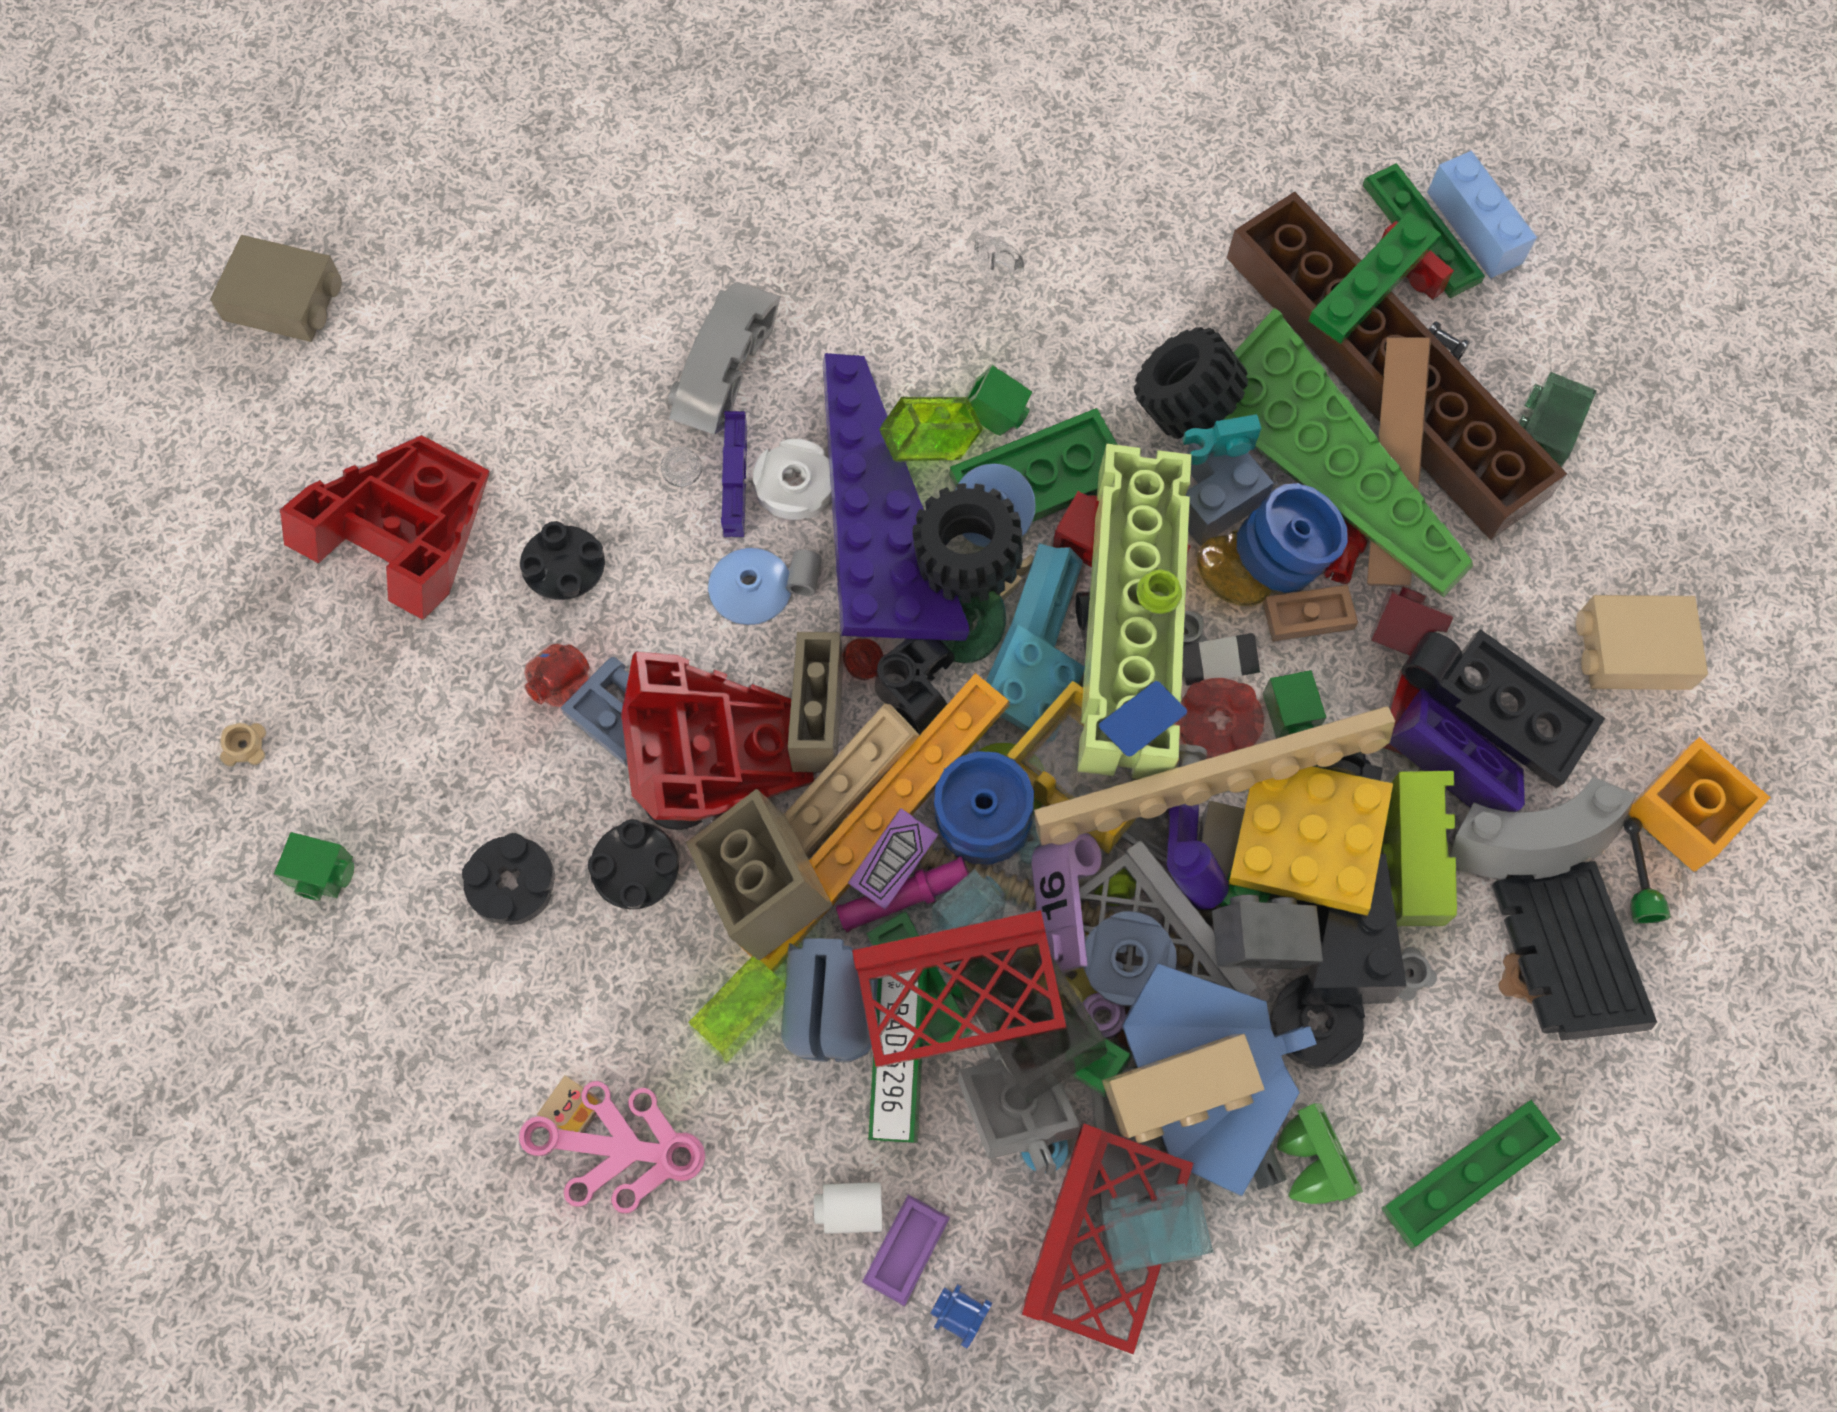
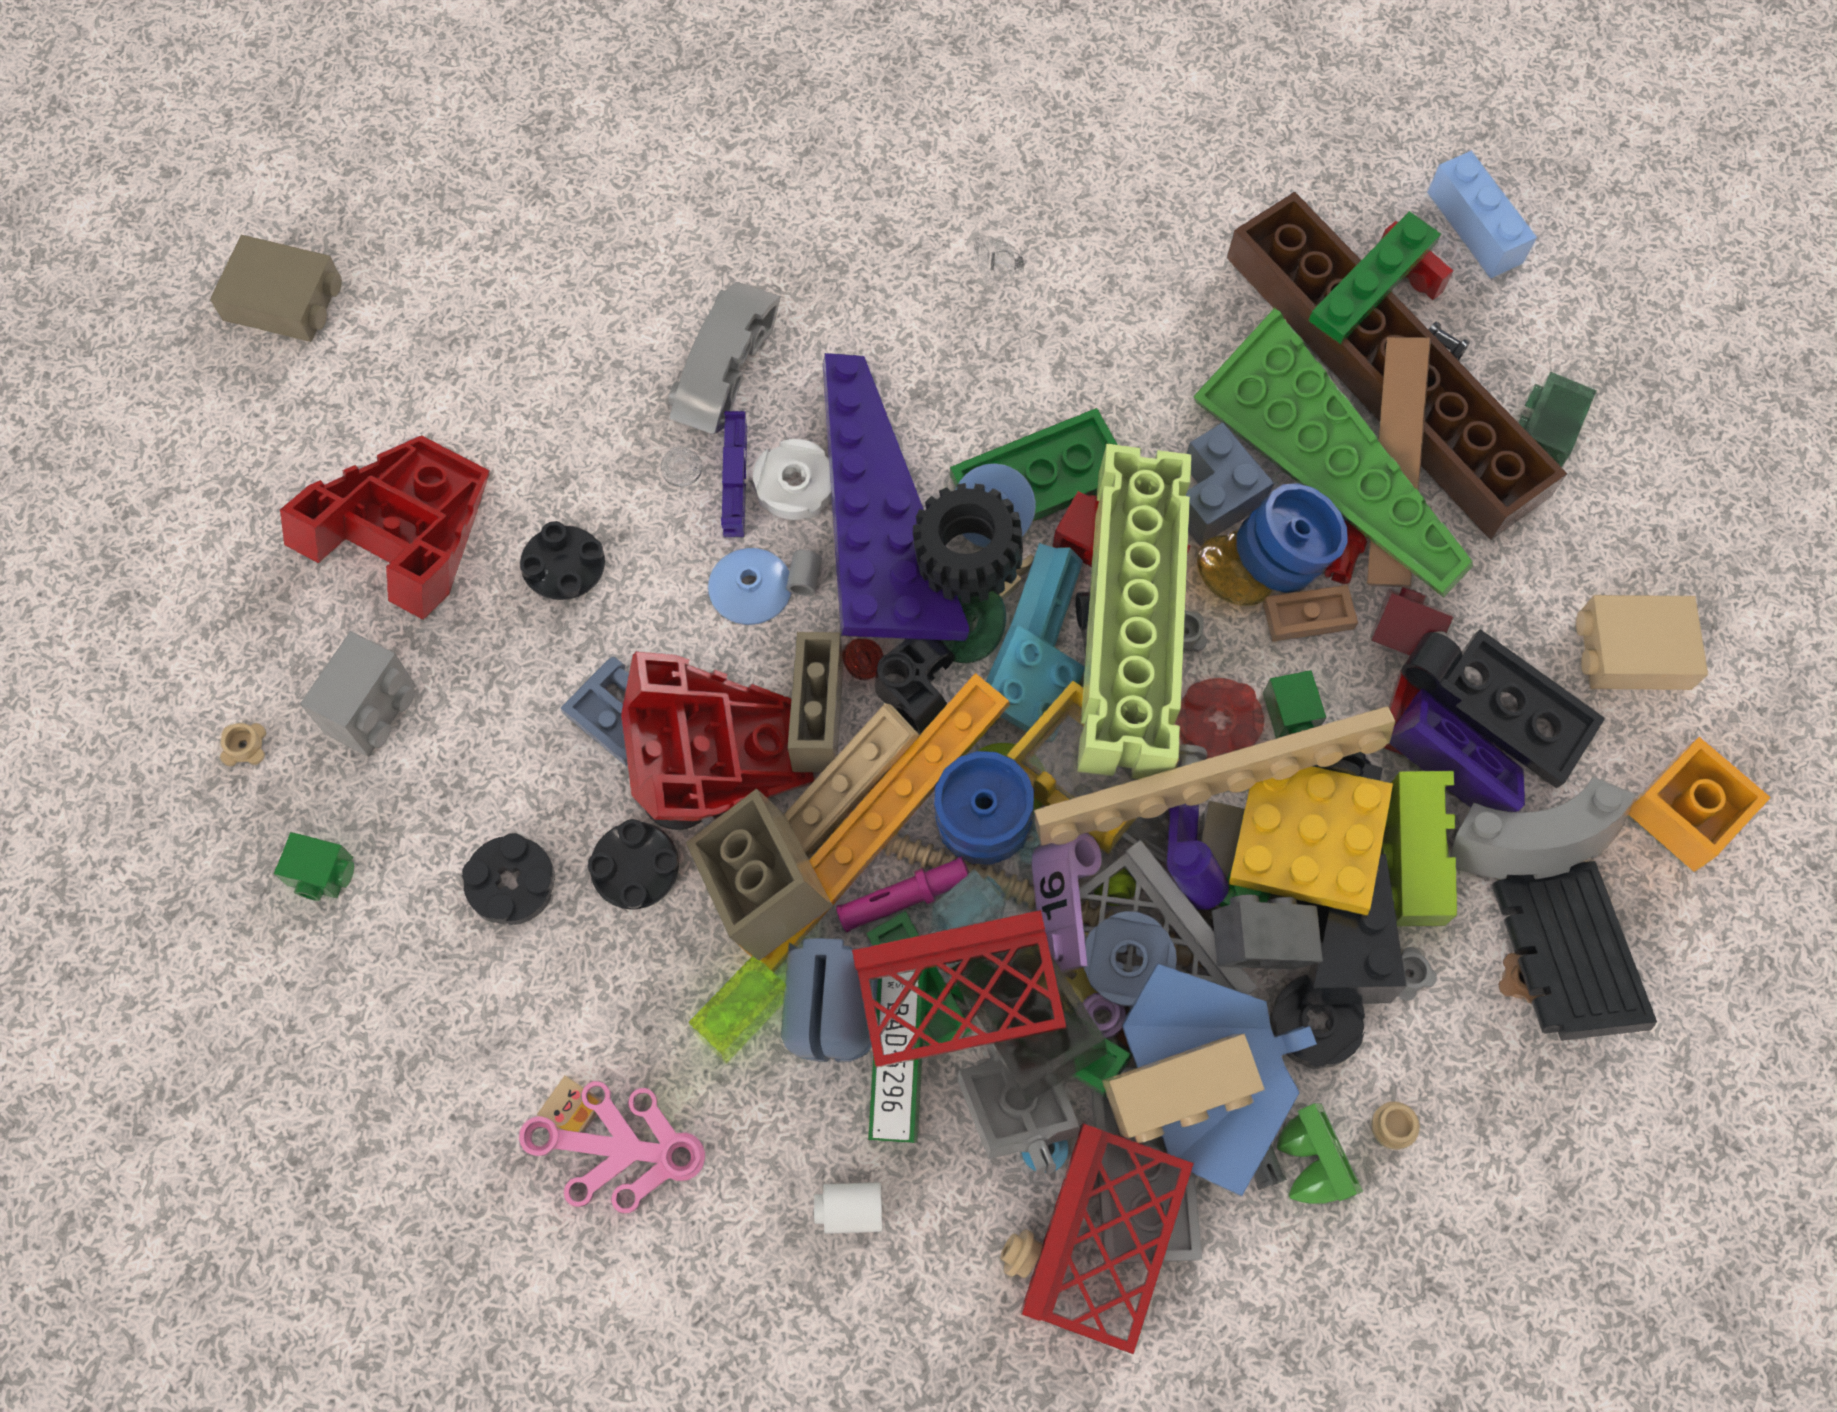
clear red head [524,643,590,707] -> none
tile [847,808,938,910] -> none
medium lavender tile [862,1194,950,1307] -> none
clear neon green brick [879,397,983,462] -> none
blue brick [930,1283,992,1349] -> none
green brick [960,365,1032,436] -> none
blue sticker [1099,681,1187,757] -> none
clear light blue brick [1099,1183,1213,1274] -> none
black tyre [1134,327,1248,439] -> none
lime plate [1136,569,1182,614] -> none
teal plate [1182,414,1261,465] -> none
sticker [1183,633,1260,686] -> none
green tile [1363,163,1485,298] -> none
green plate [1381,1099,1562,1249] -> none
hinge [1623,817,1671,924] -> none
none -> light grey brick [300,631,416,757]
none -> tan plate [1000,1229,1042,1278]
none -> tan plate [1371,1101,1420,1150]

